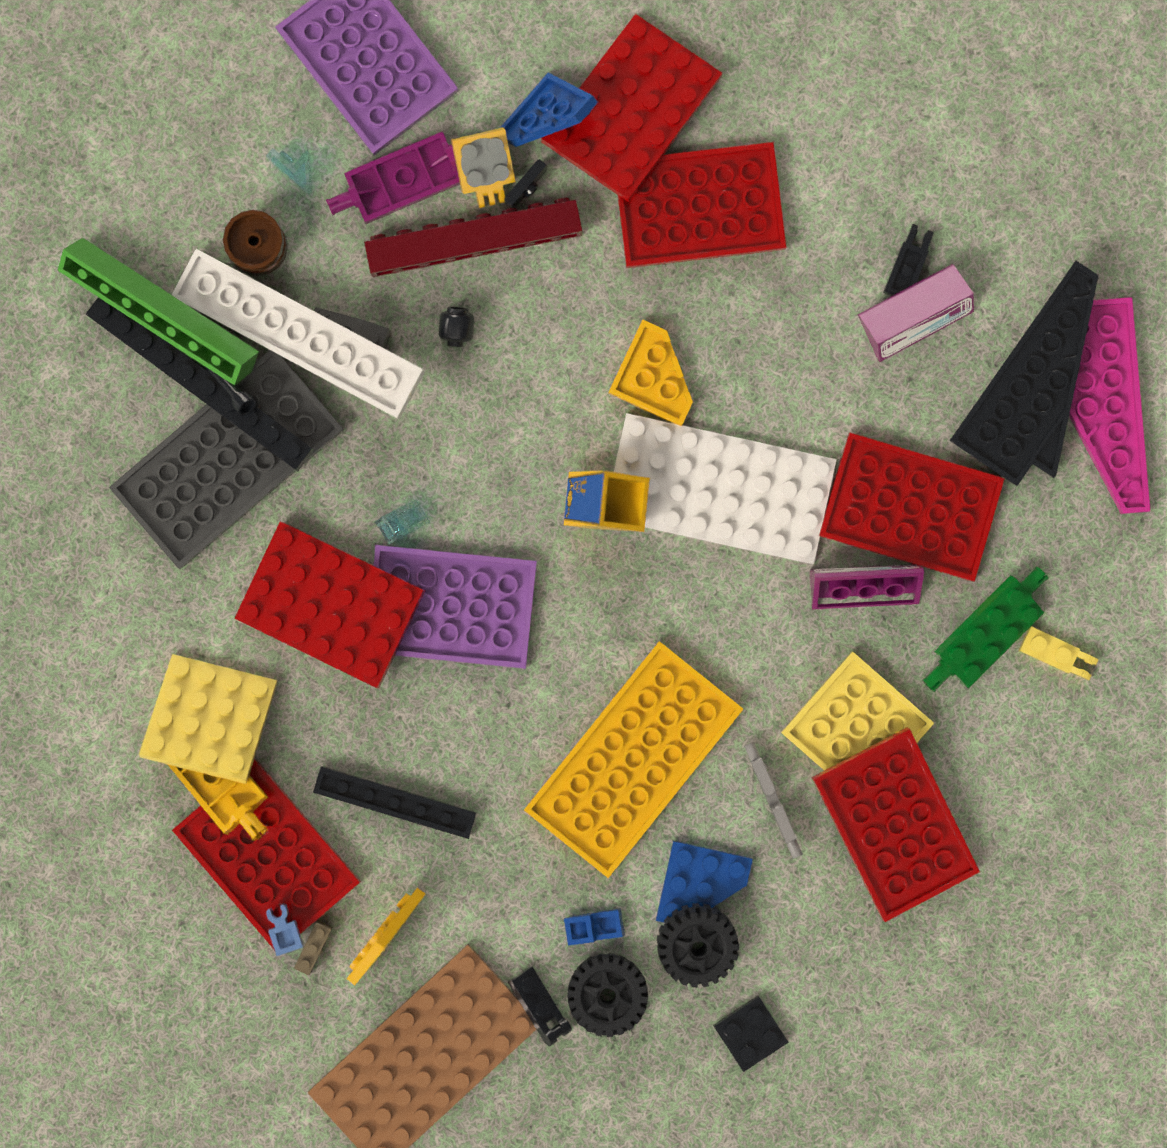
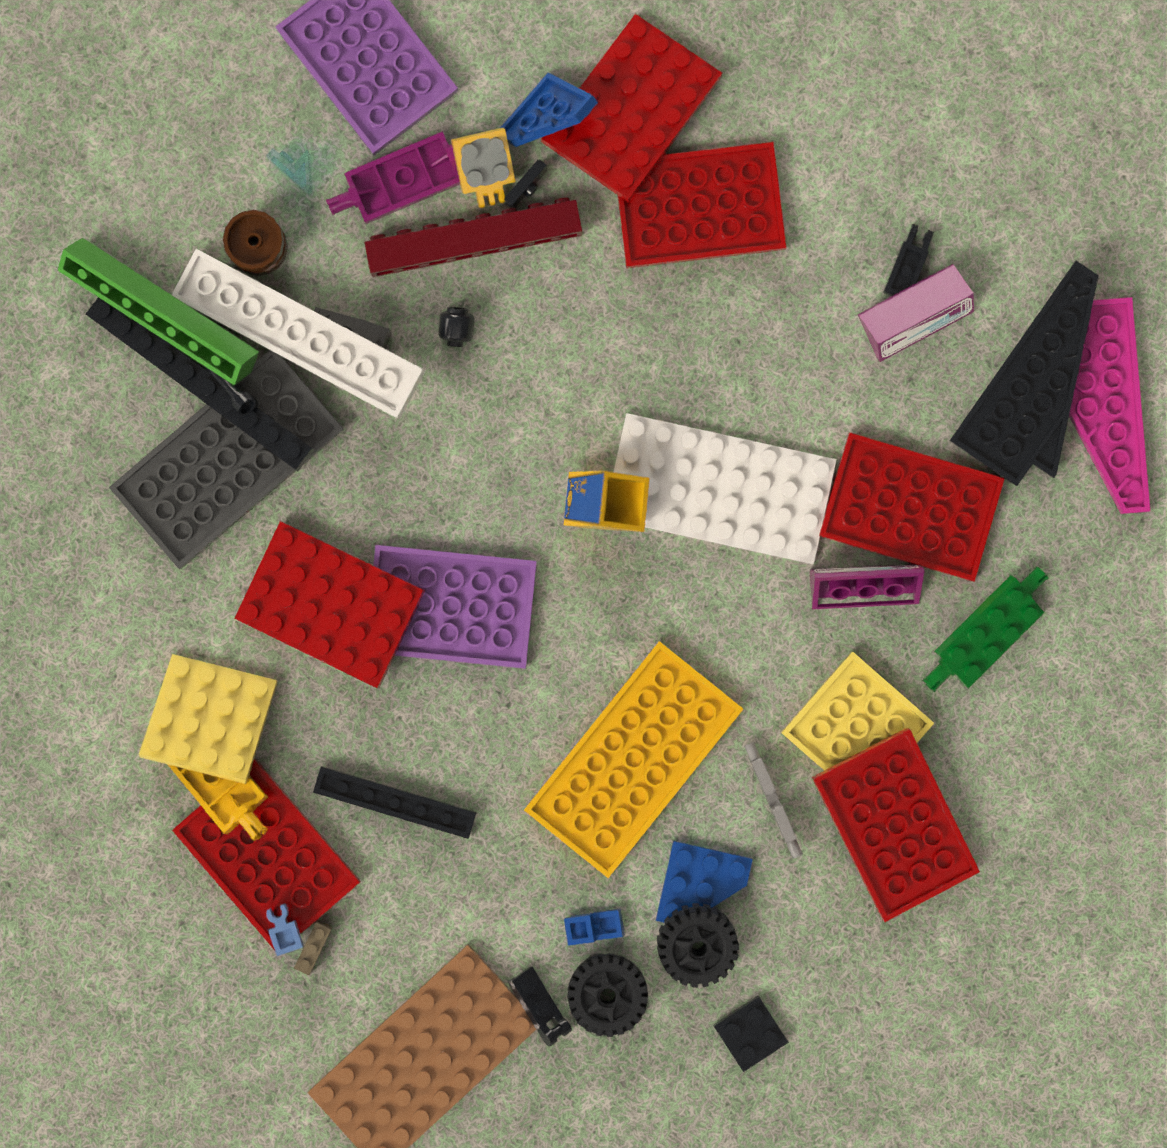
yellow plate [346,887,426,985] -> none
clear light blue slope [375,500,430,545] -> none
yellow plate [608,319,693,427] -> none
light yellow hinge [1018,626,1098,681] -> none

